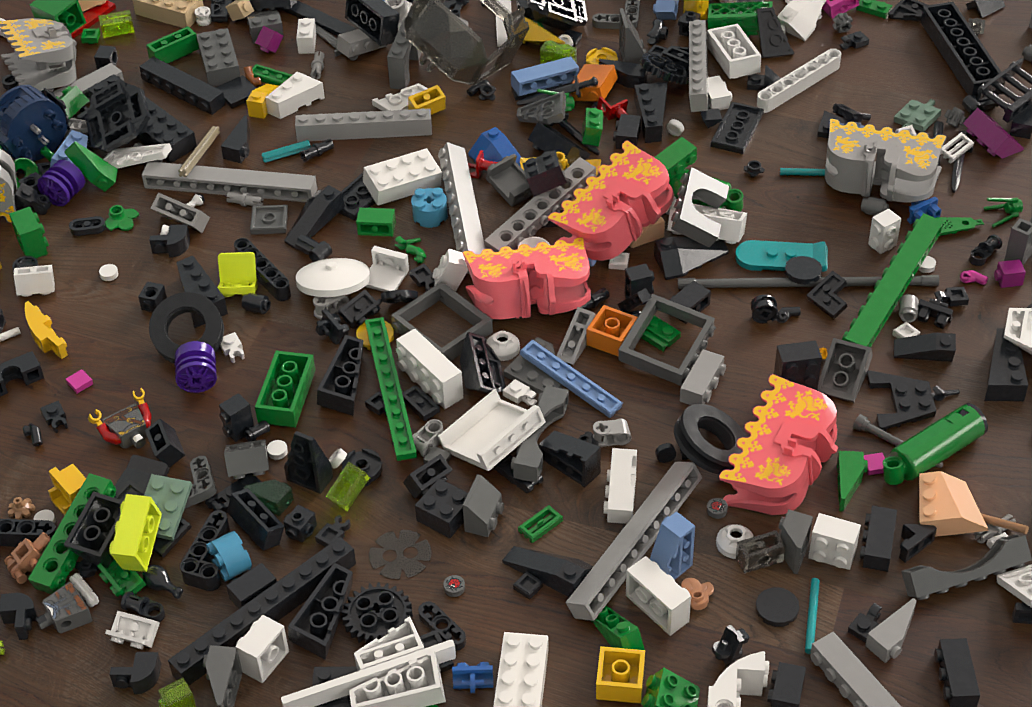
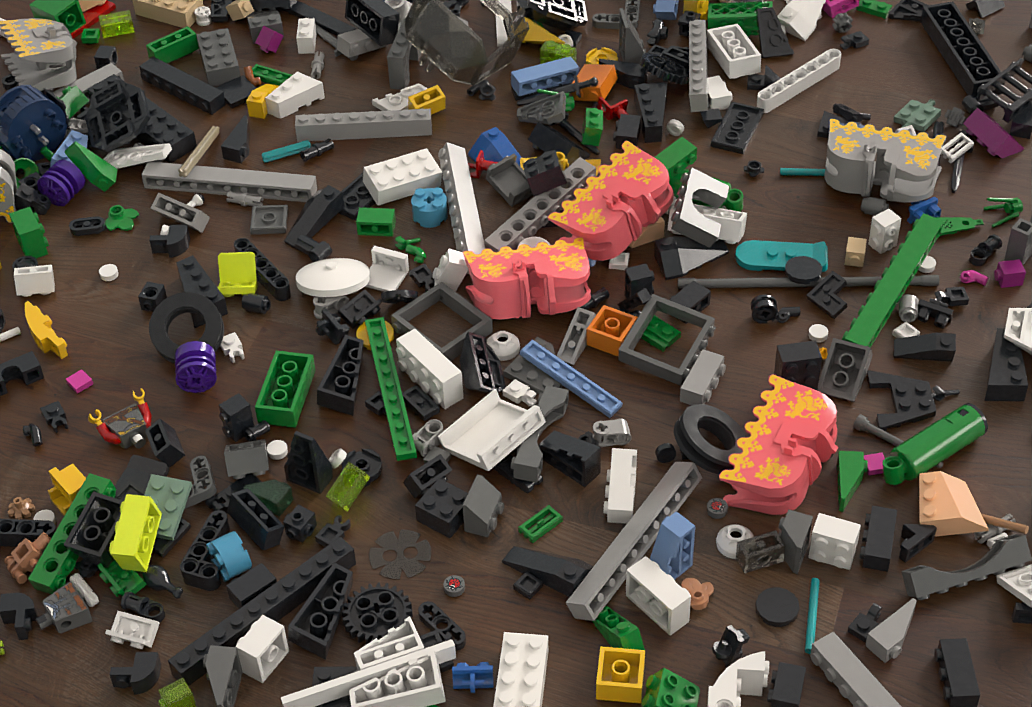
none -> white tile [809,324,828,342]
none -> tan brick [844,237,867,267]

